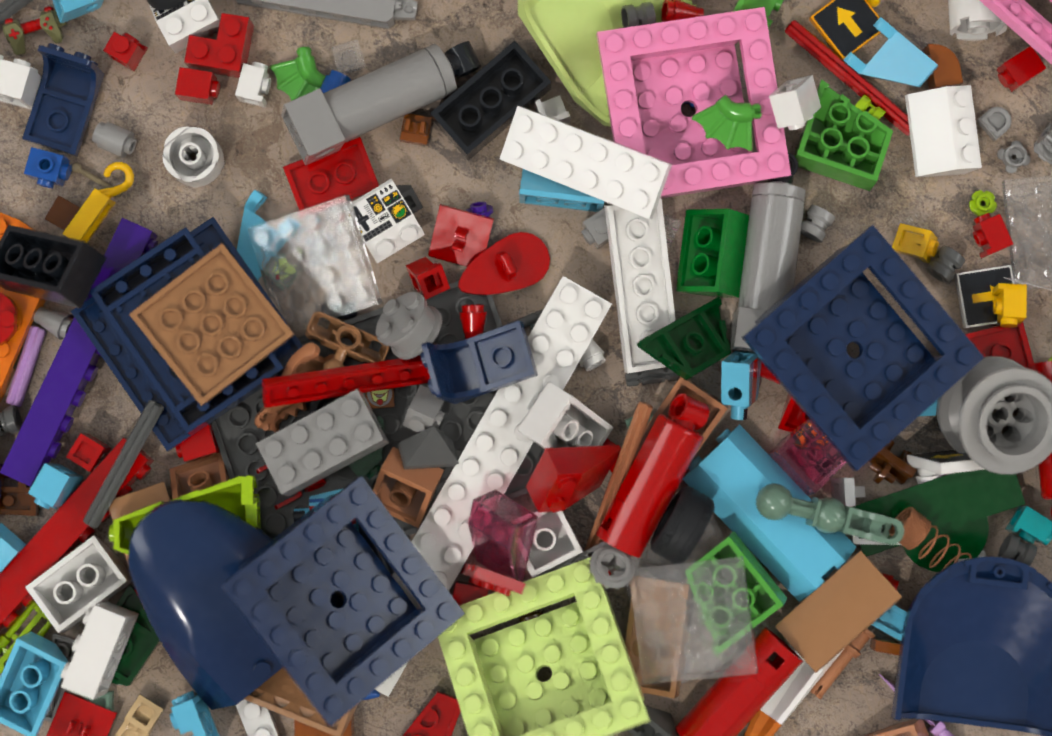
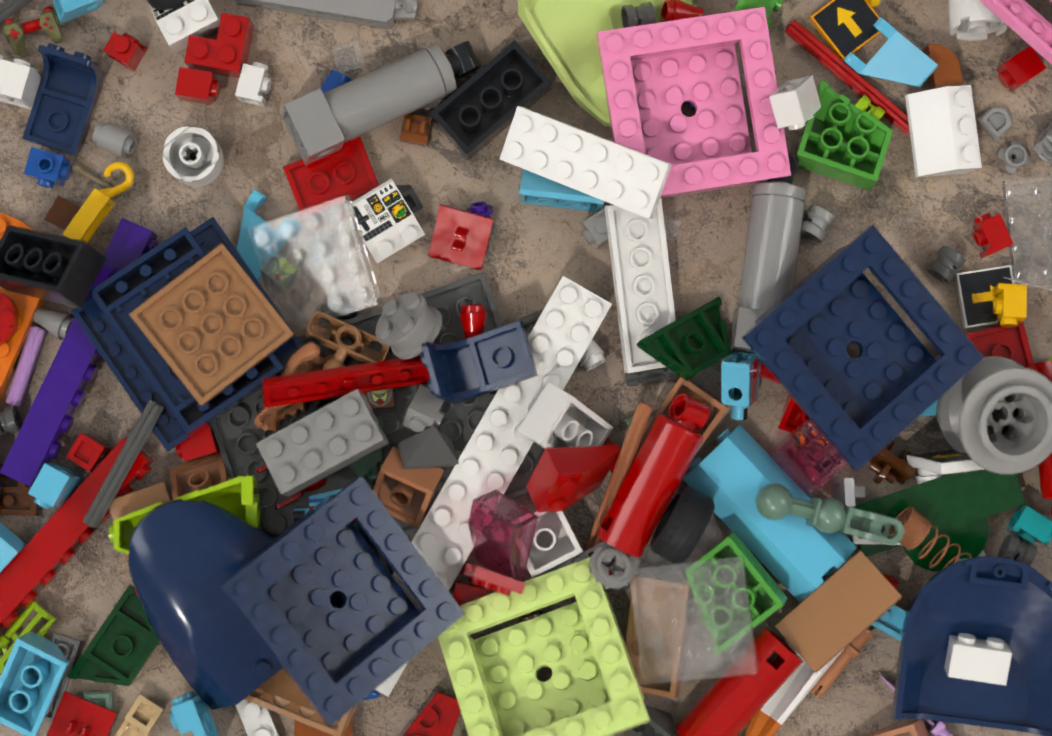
white slope [25,535,133,633] -> none
white brick [61,601,139,700] -> none
bright green arm [270,47,325,101] -> none
red brick [406,256,450,300] -> none
red shield [458,232,550,296] -> none
white panel [534,95,571,124] -> none
green slope [676,209,749,298] -> none
bright green arm [692,94,762,151] -> none
dark orange tile [870,638,901,656] -> none
yellow bracket [892,223,939,263] -> none
lime plate [969,190,997,217] -> none
none -> white brick [944,633,1012,686]

